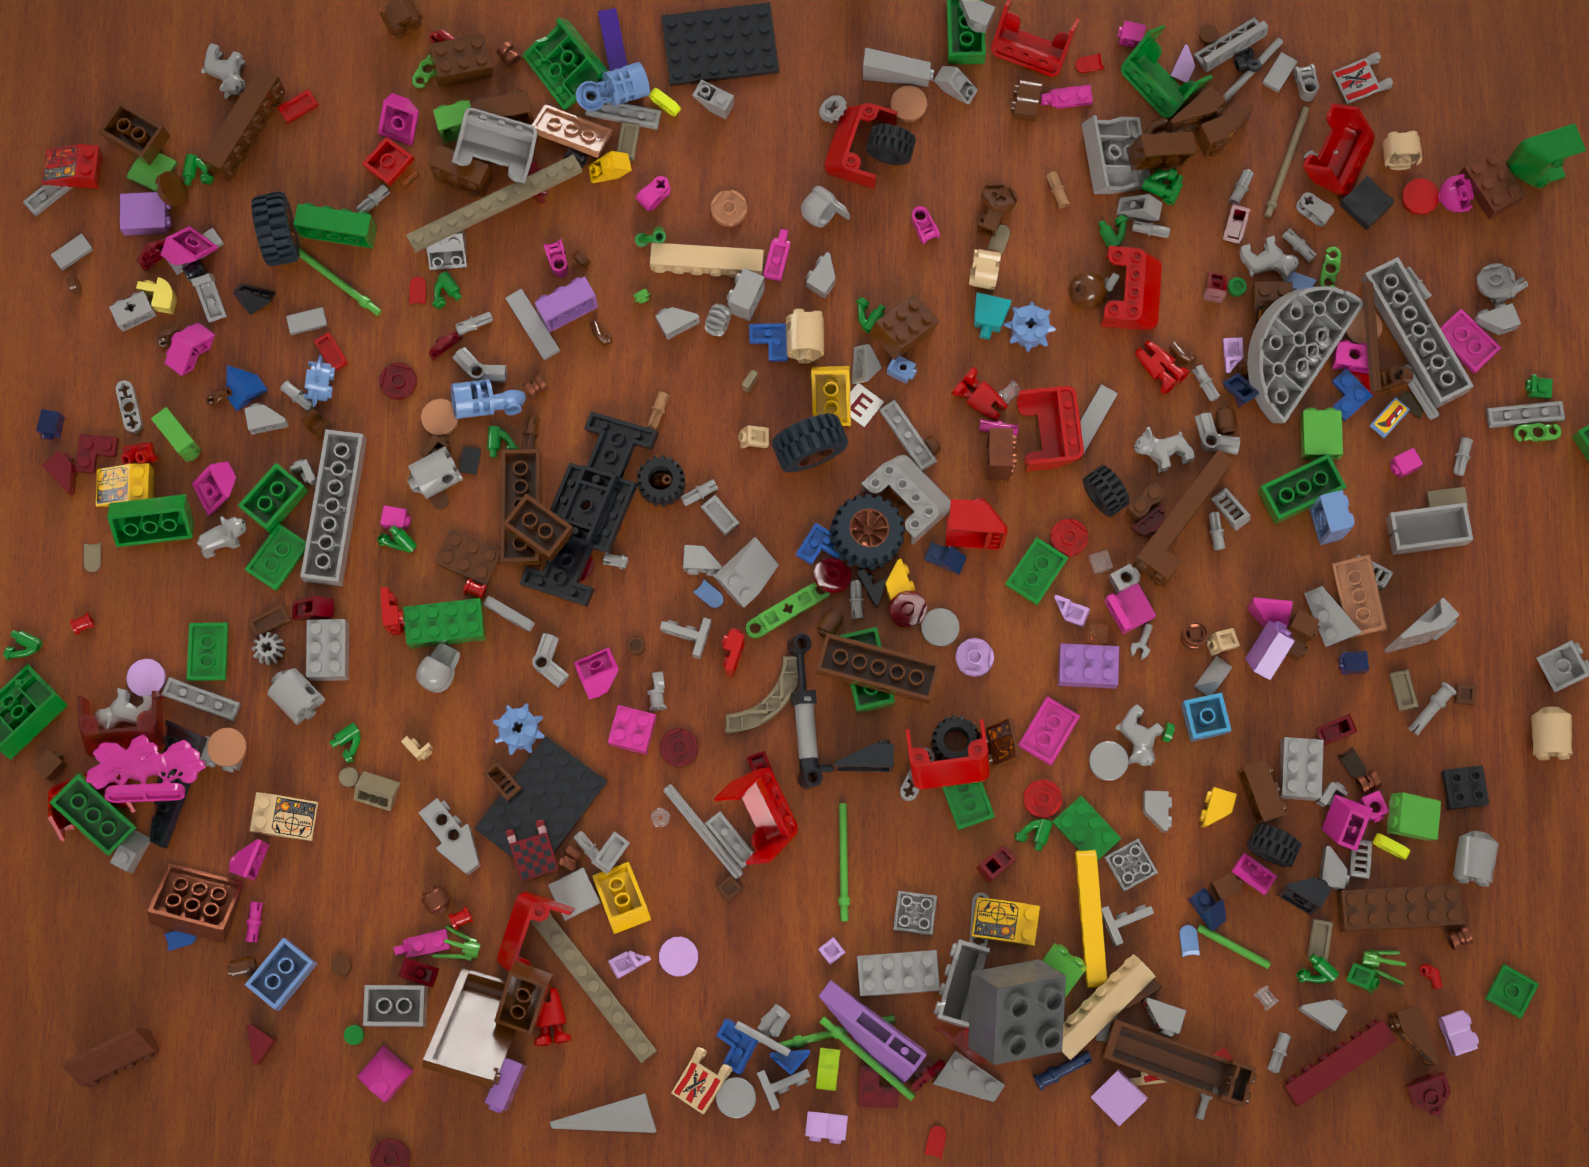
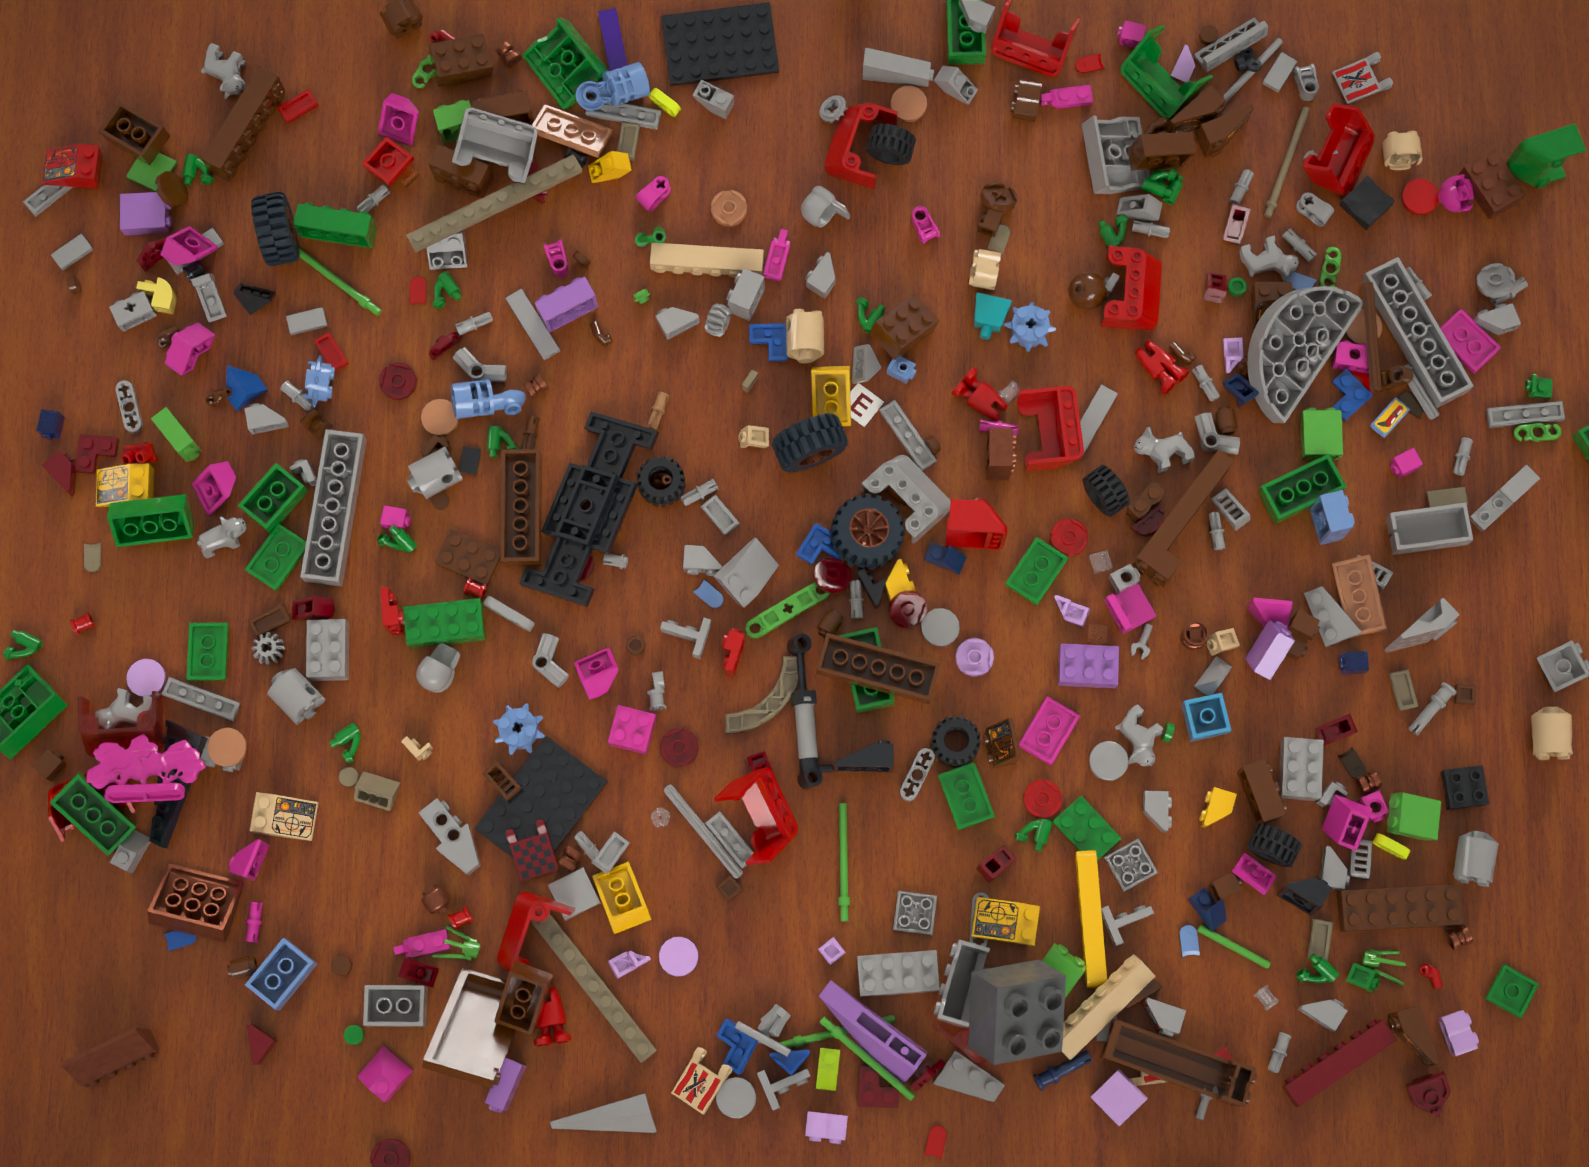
reddish brown brick [503,494,574,562] -> none
red windscreen [905,719,990,790] -> none
medium nougat axle [1047,171,1070,208] -> none
none -> light grey brick [1469,465,1540,532]

